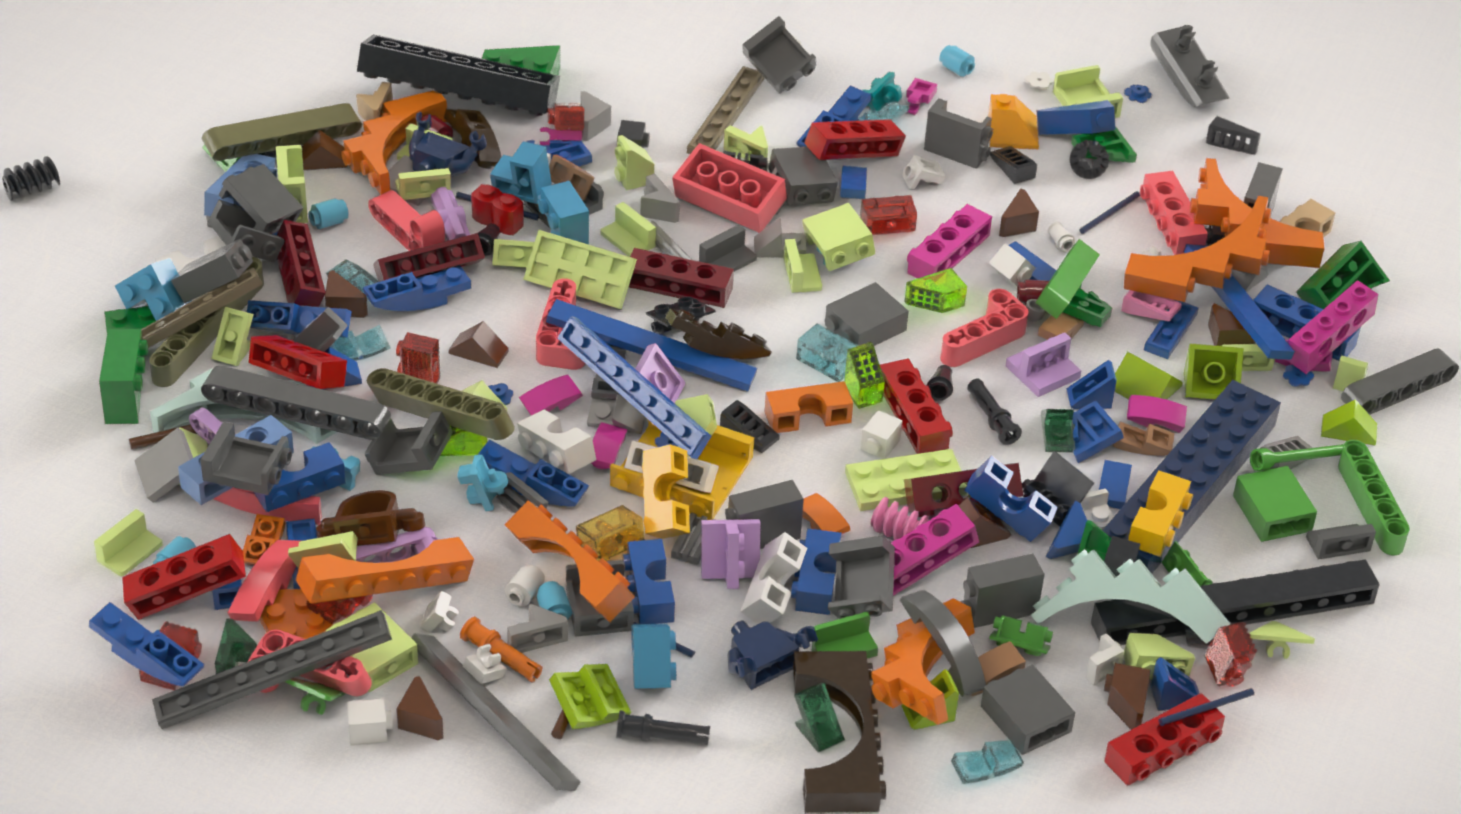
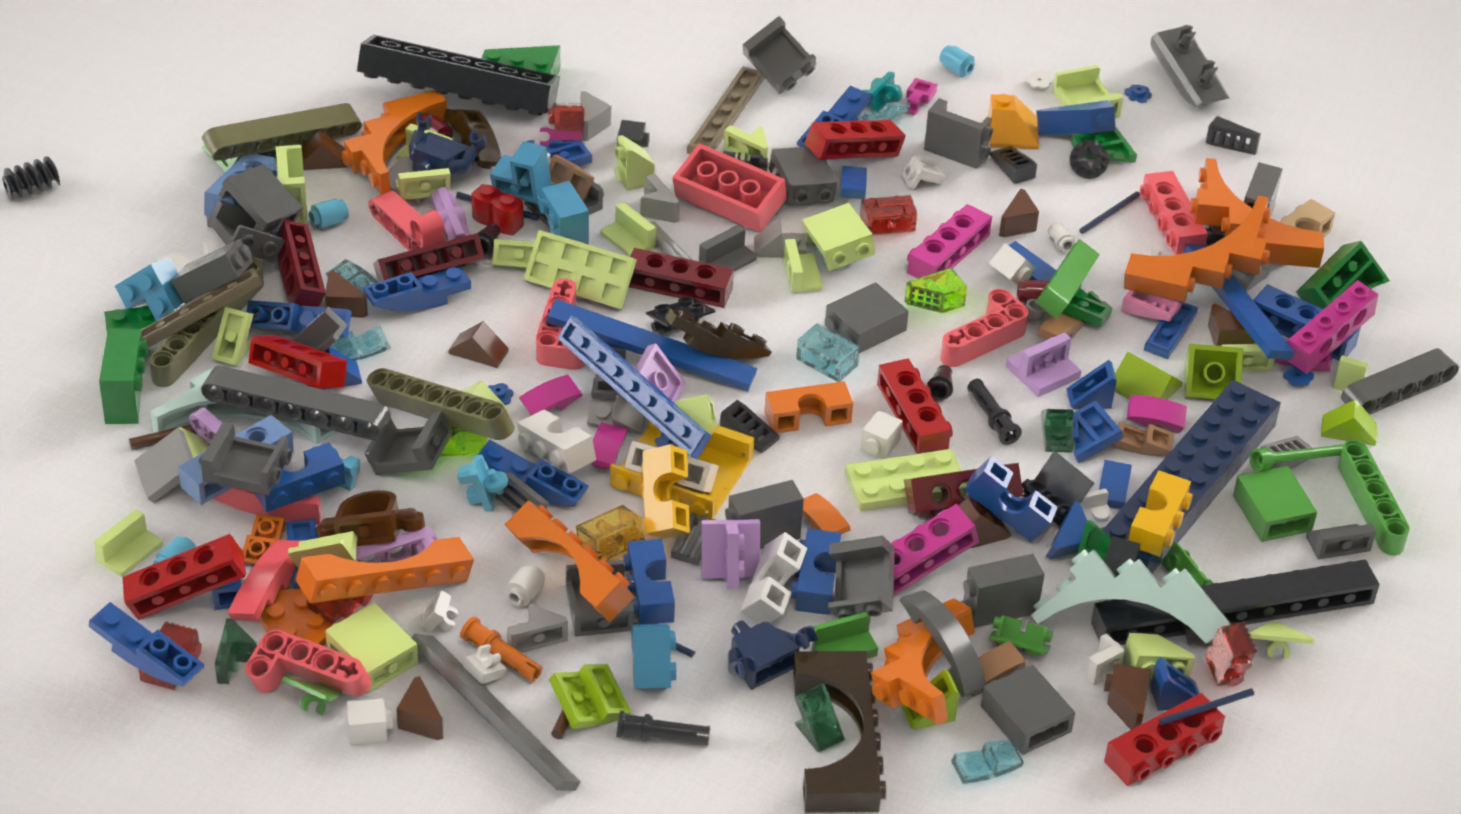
dark grey tile [152,610,392,729] -> none
tan slope [356,82,393,121] -> none
clear red brick [396,332,441,384] -> none
medium azure brick [537,581,572,620] -> none
clear neon green slope [844,342,885,409] -> none
bright pink piece [870,497,928,551] -> none

